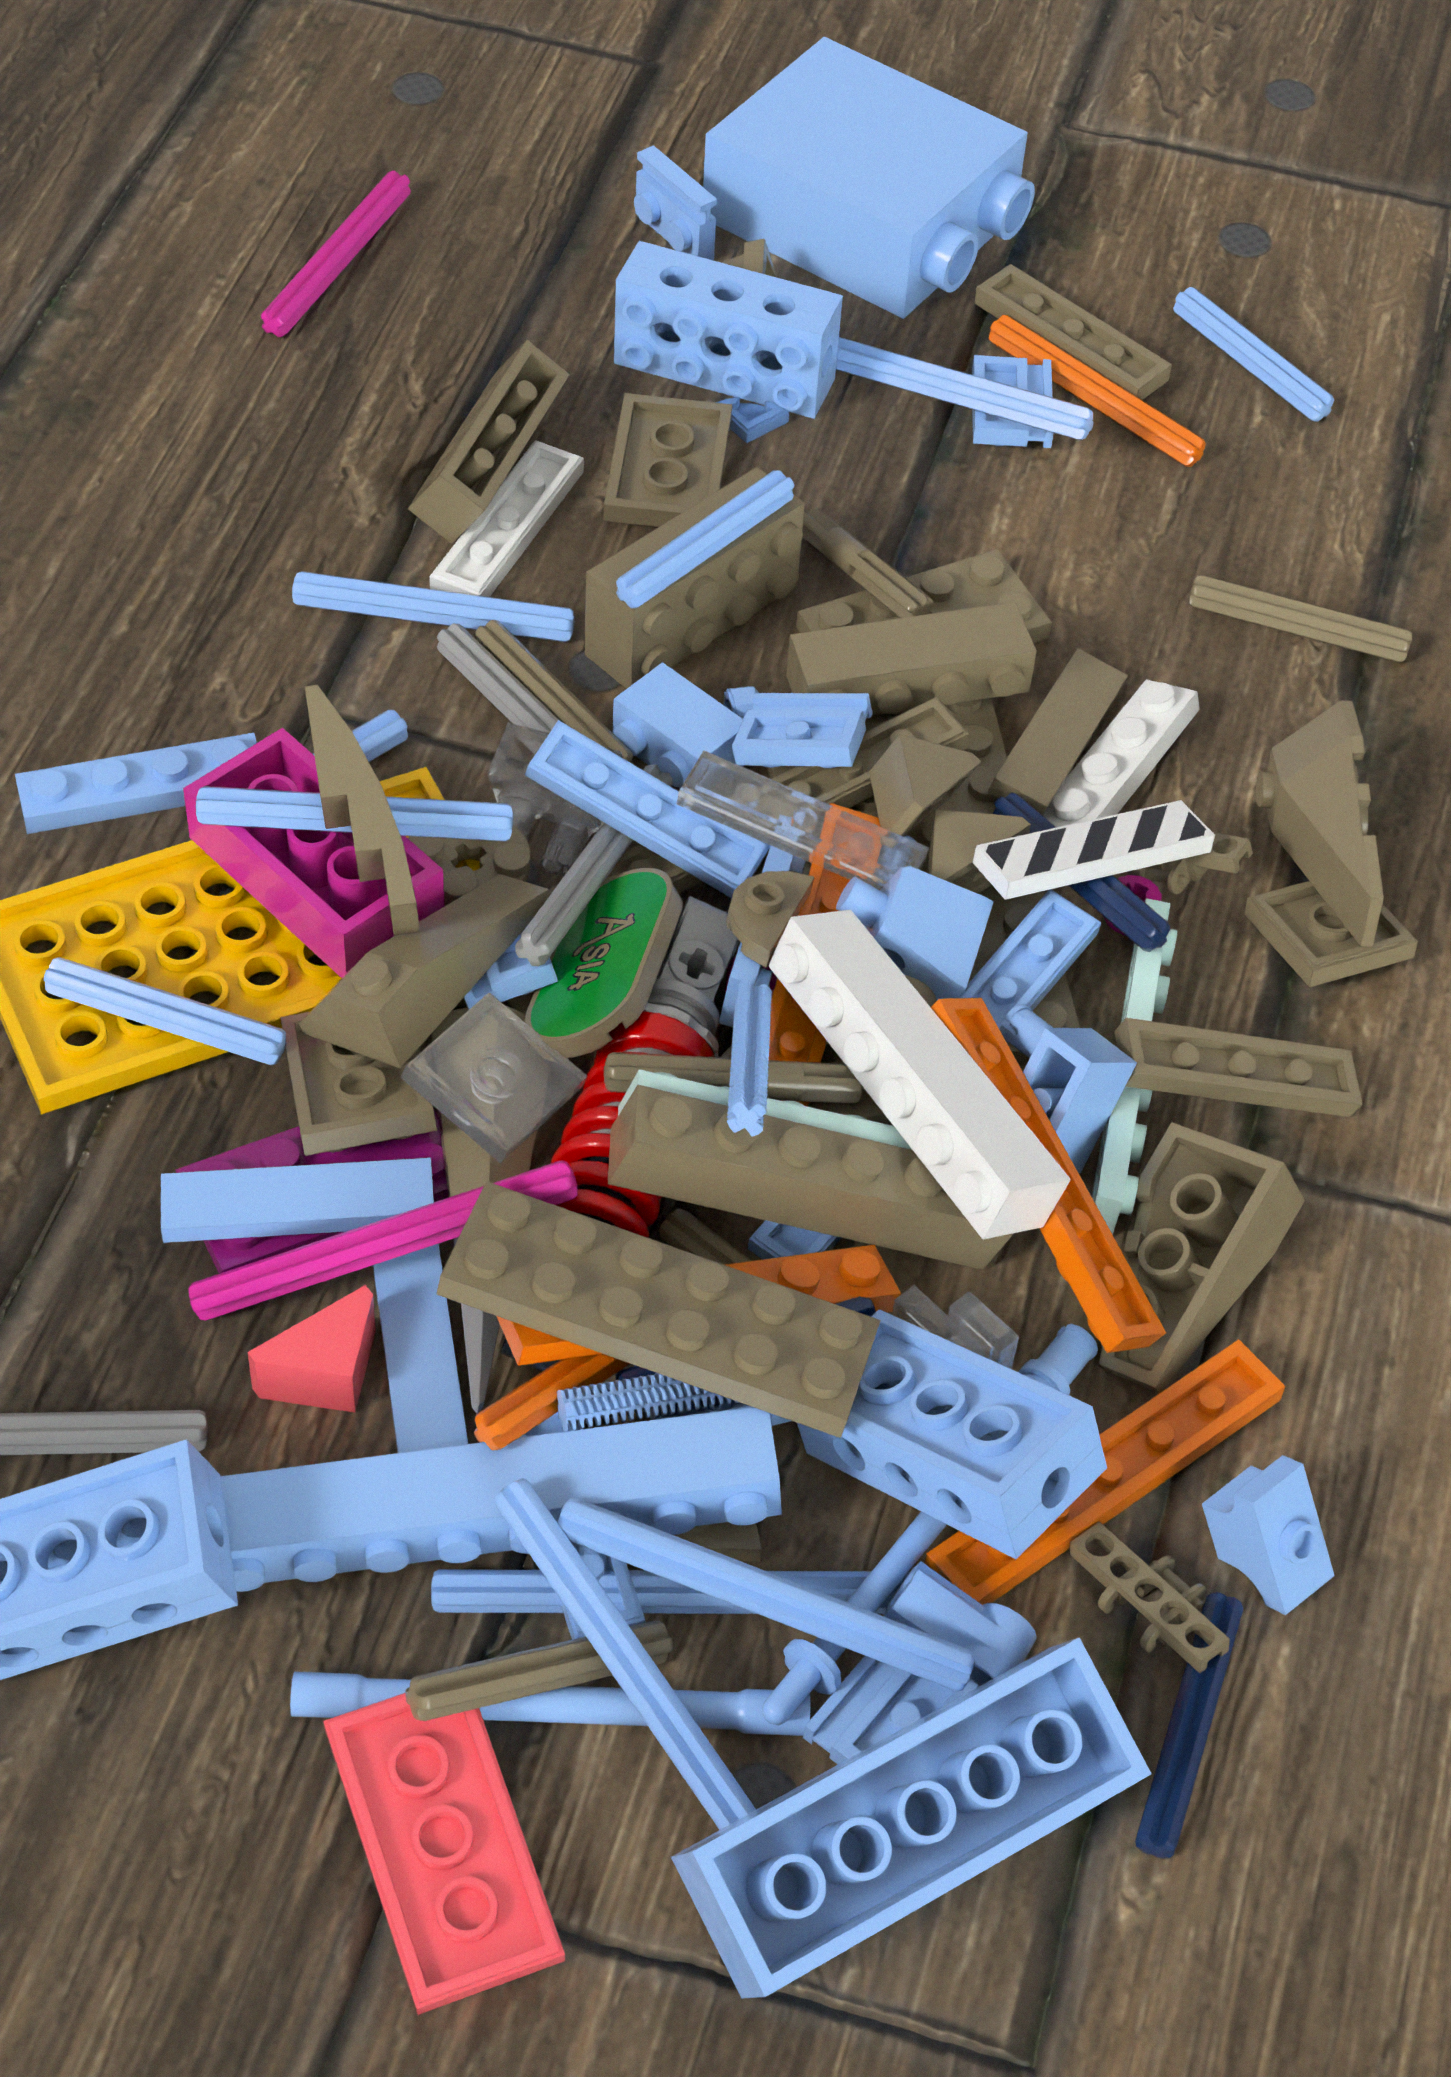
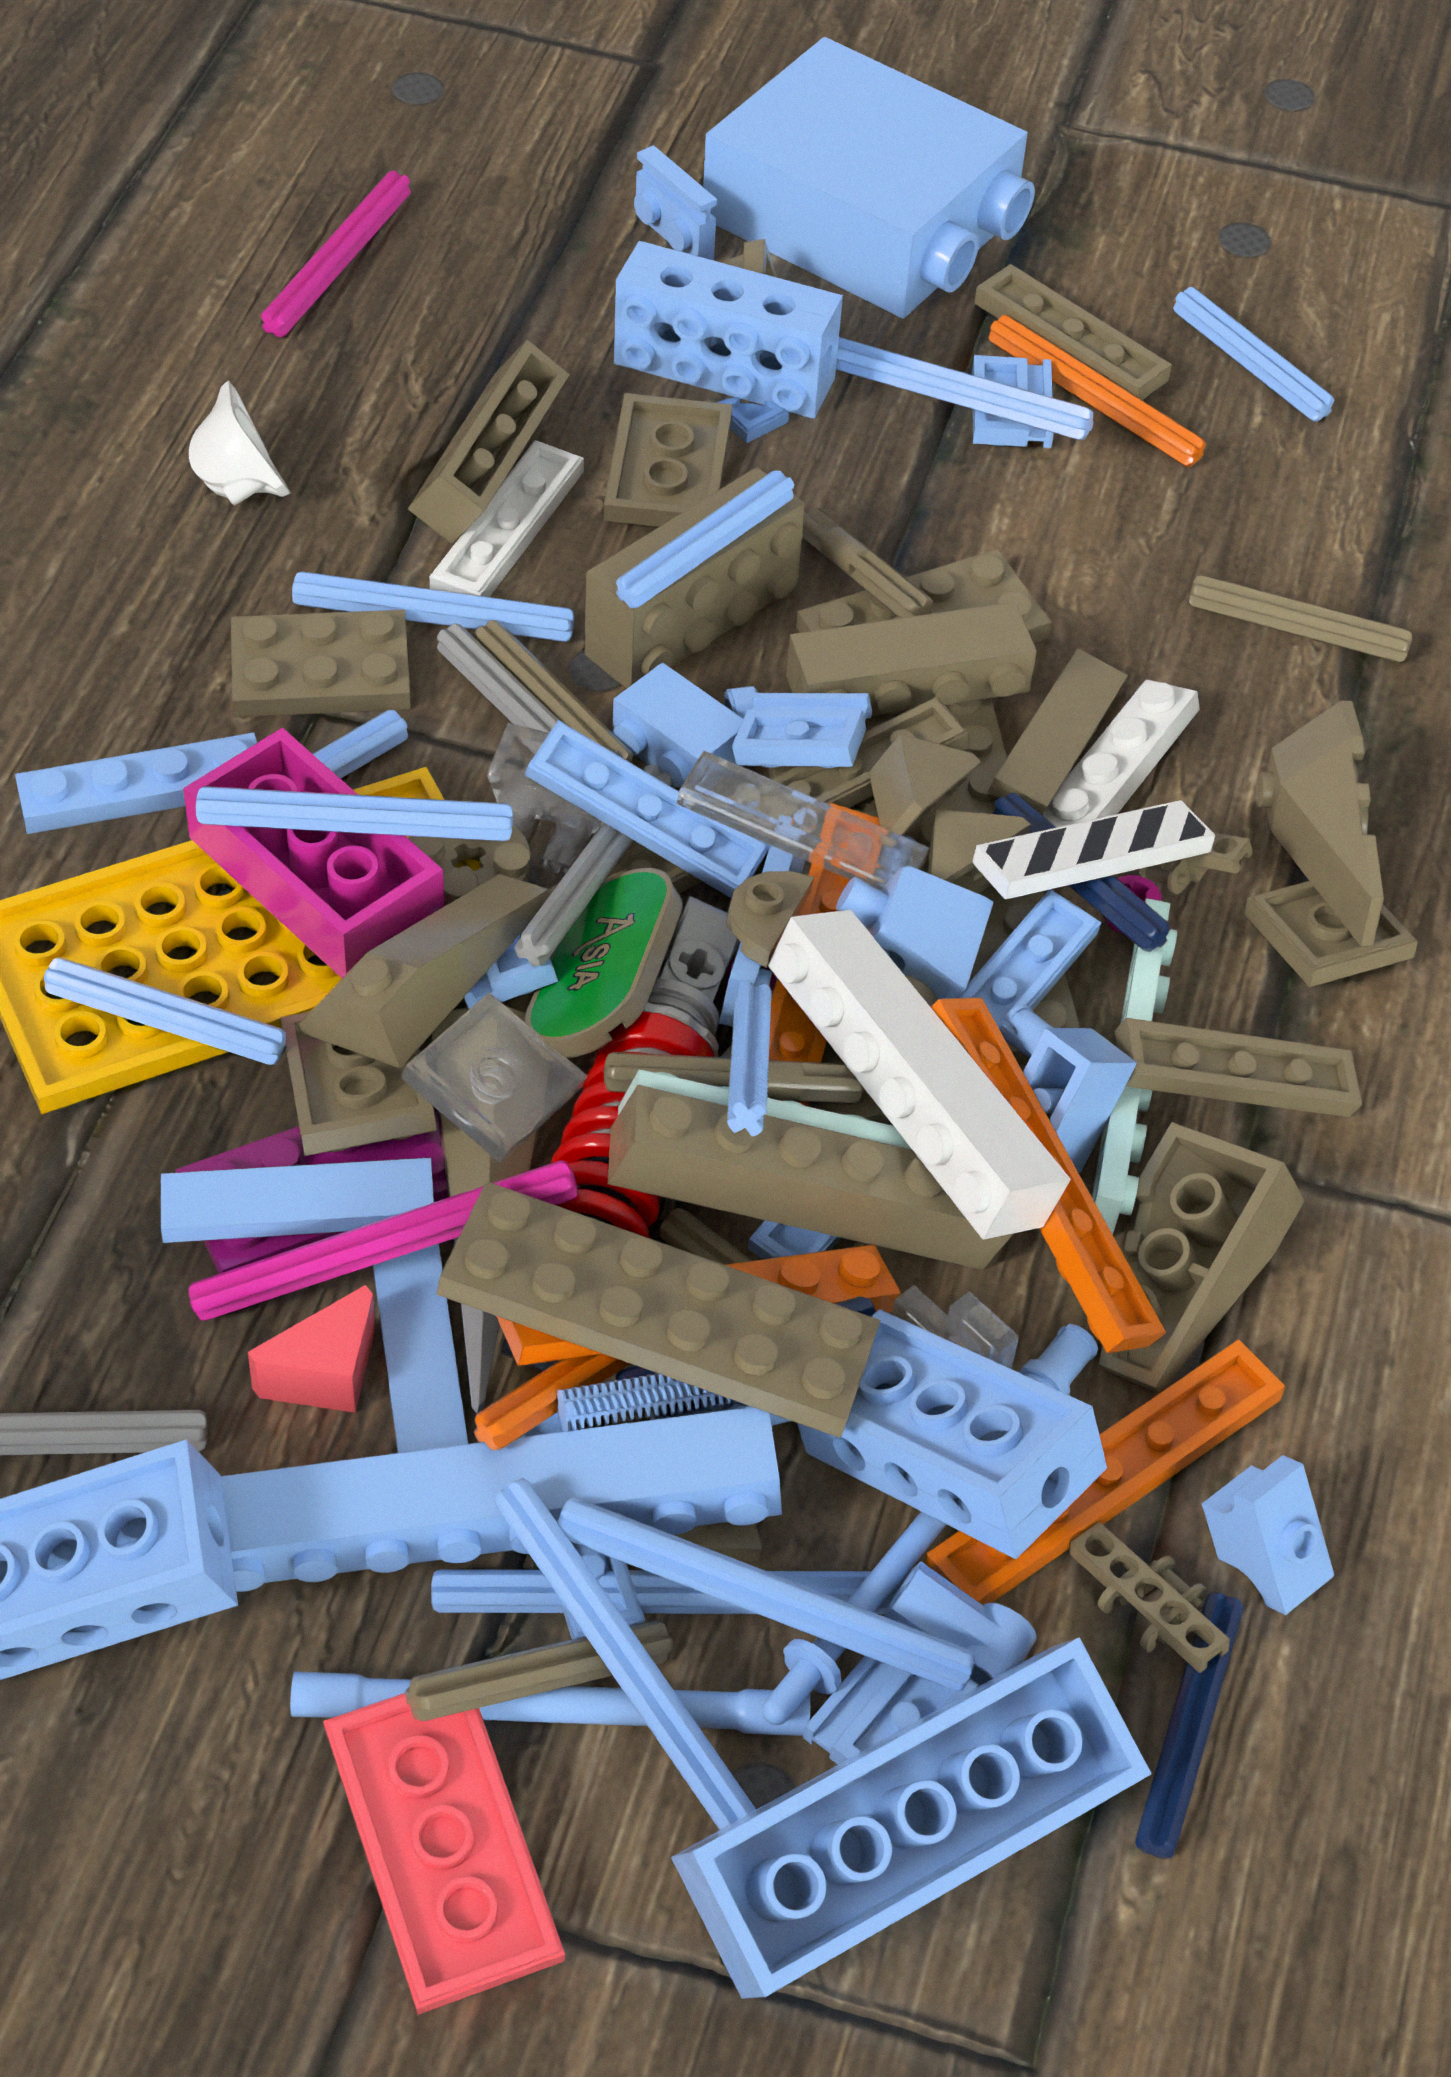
dark tan slope [305,685,420,936] -> none
none -> white hat [189,380,291,506]
none -> dark tan plate [231,610,411,717]

